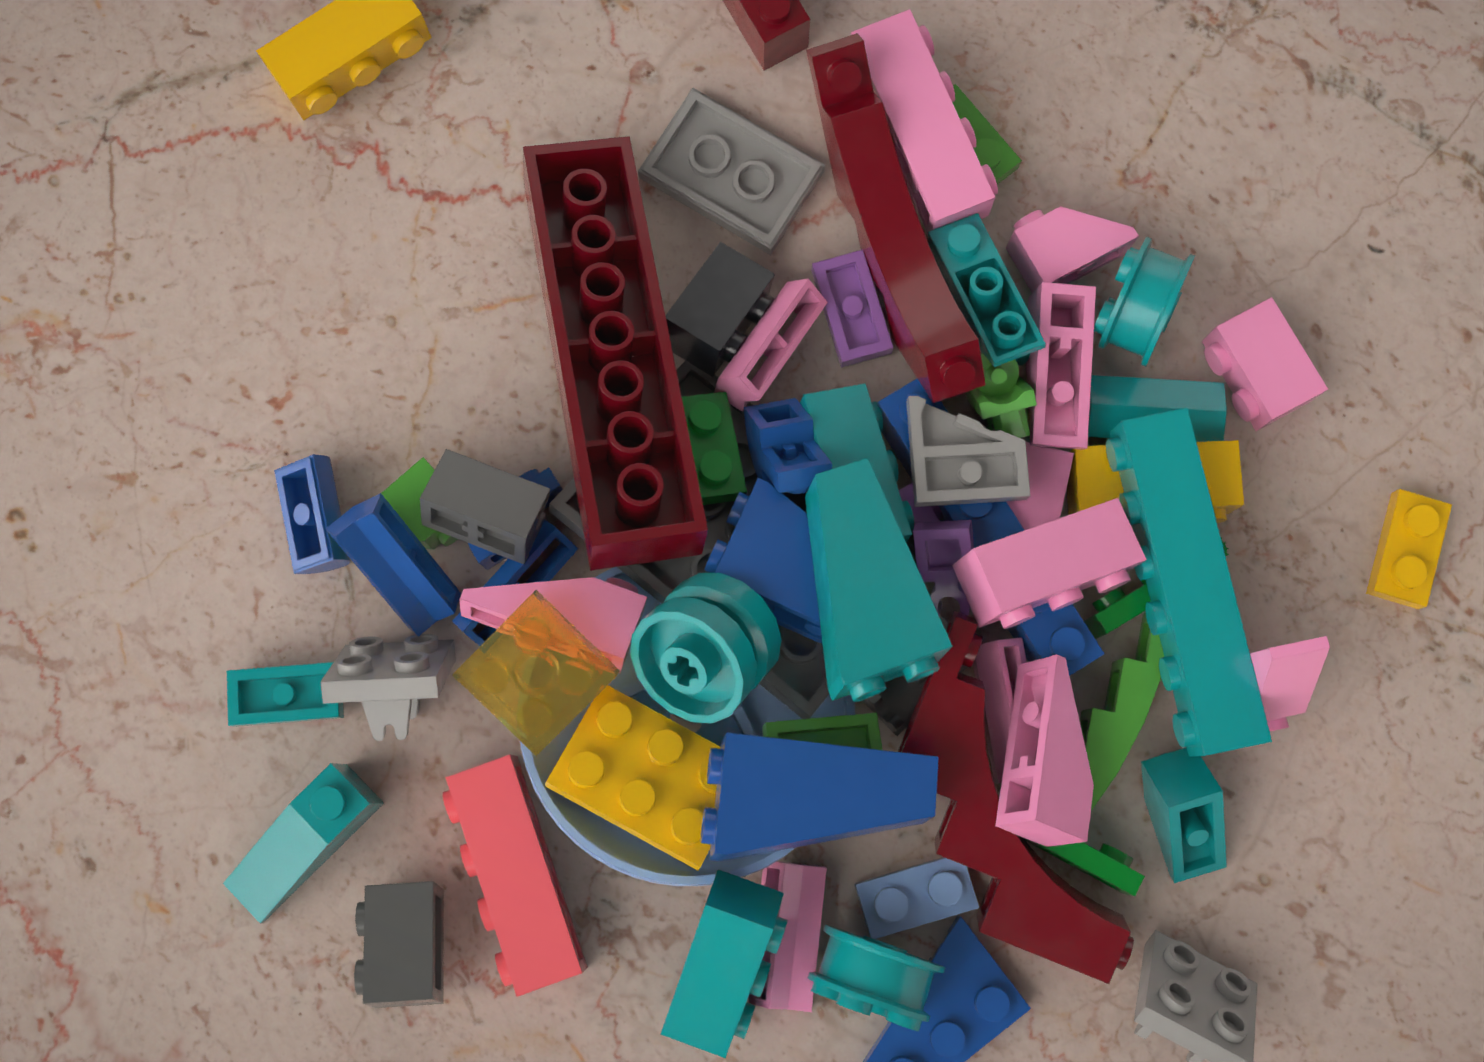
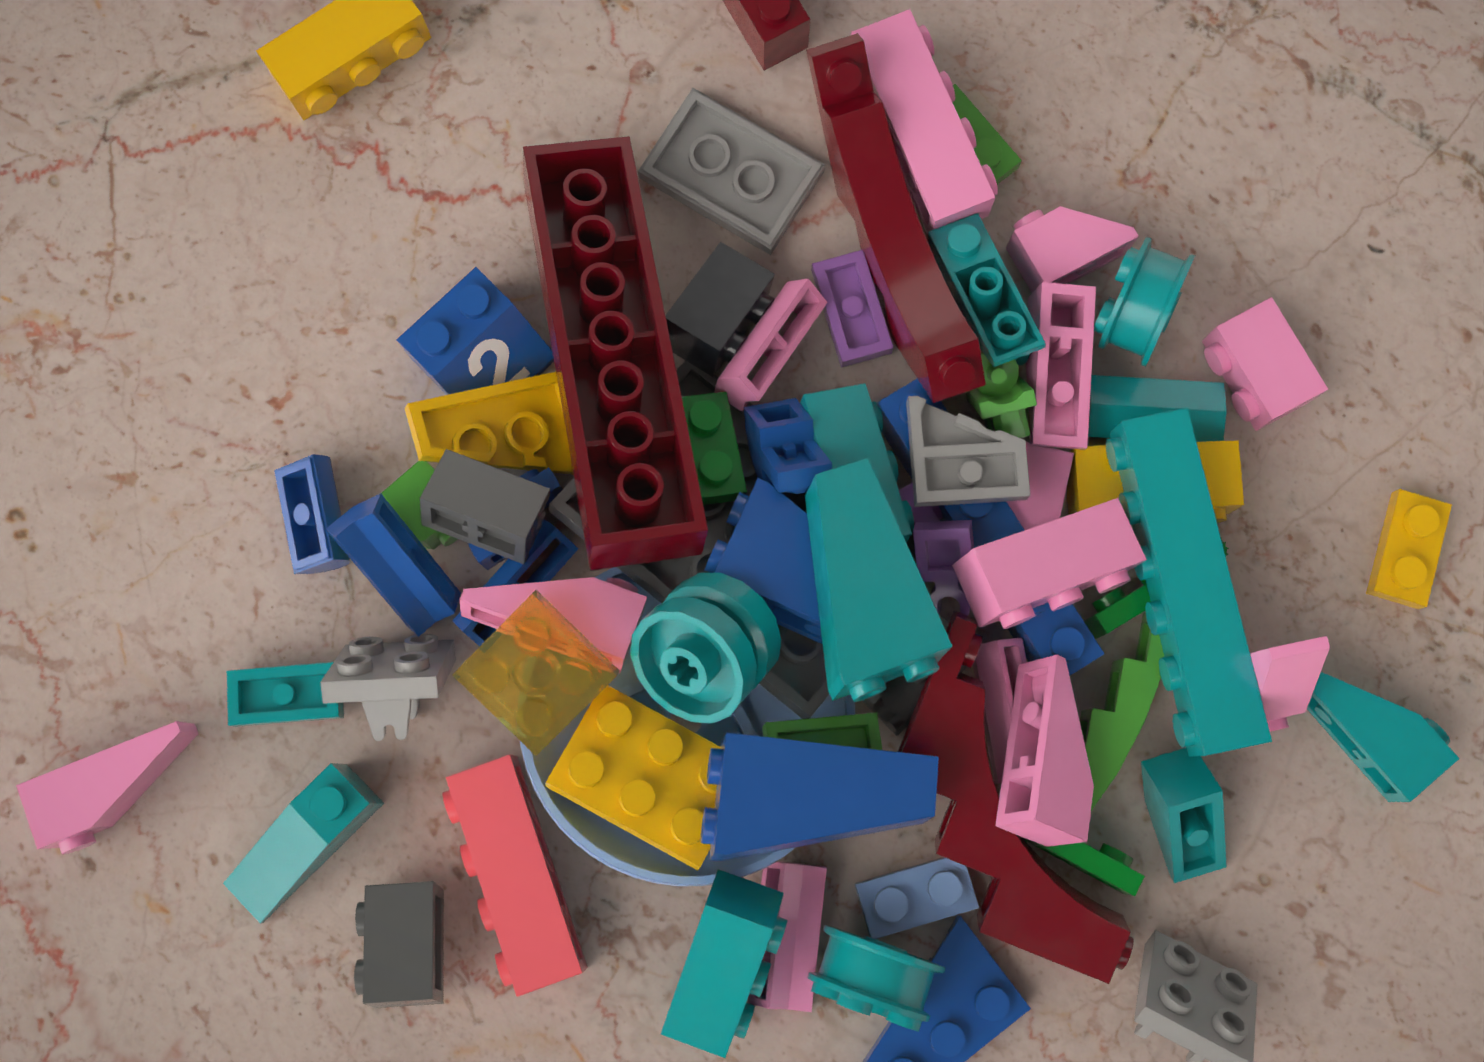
none -> bright pink slope [16,721,198,855]
none -> blue slope [396,267,554,395]
none -> yellow wing [405,372,574,475]
none -> teal slope [1307,672,1460,802]

